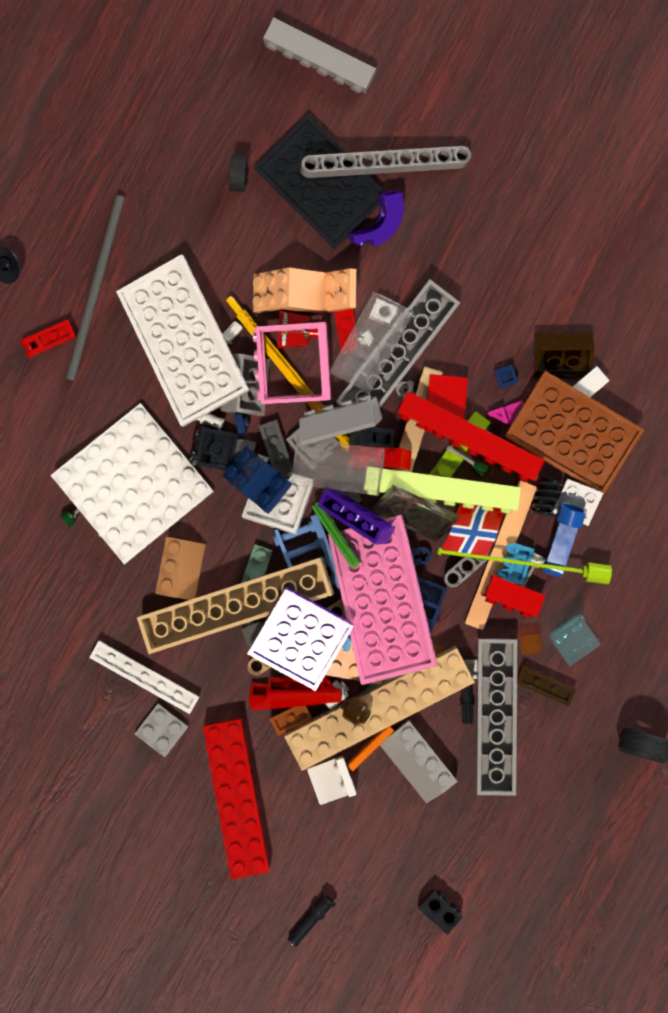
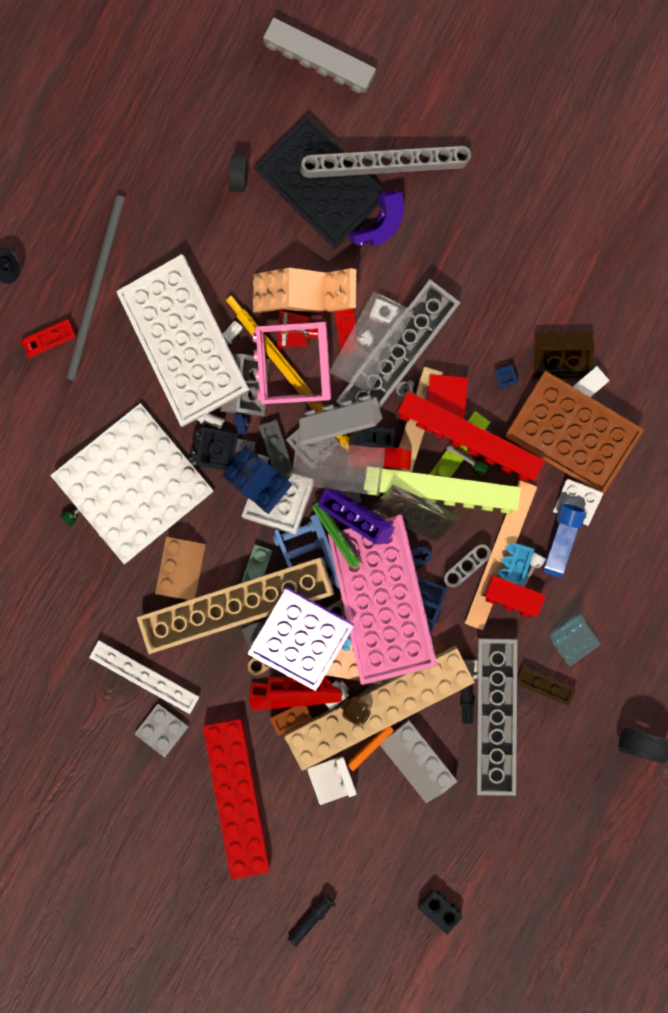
flag [437,503,612,584] -> none
dark pink slope [488,401,524,425] -> none
clear orange slope [519,633,542,655] -> none
black piece [531,475,563,517] -> none

